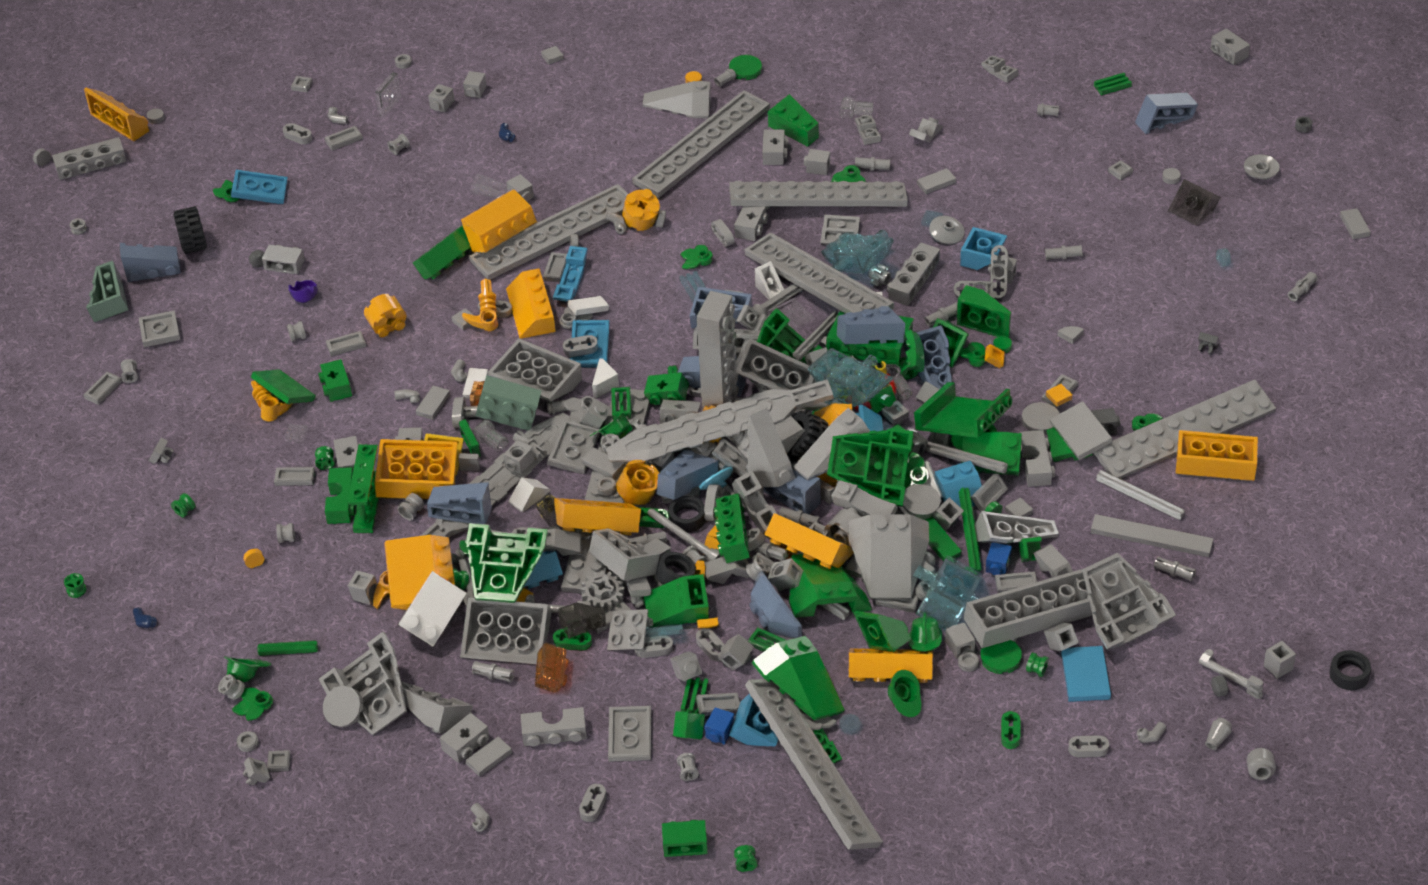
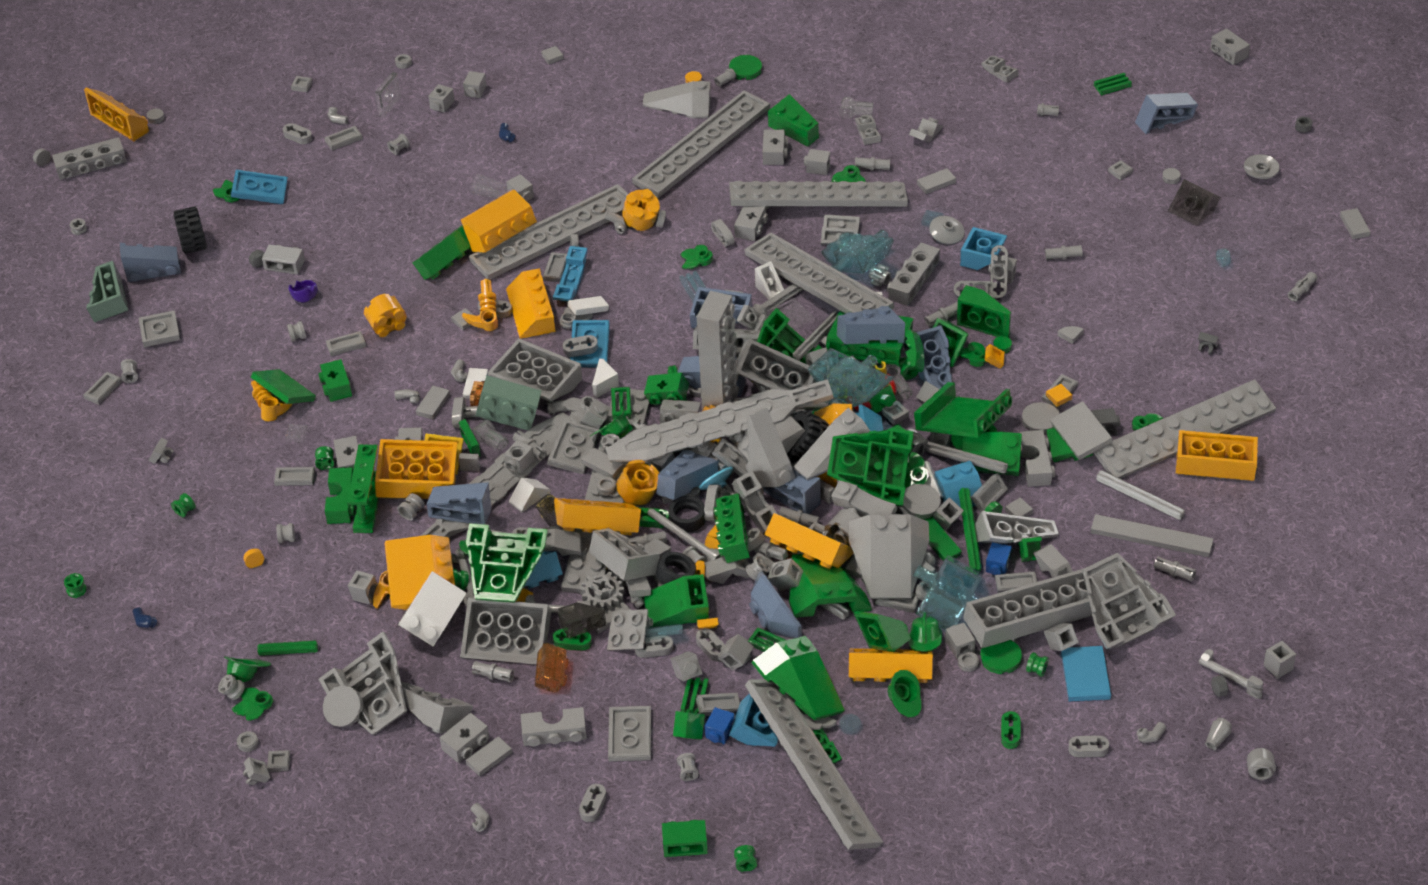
black tyre [1329,650,1371,690] -> none

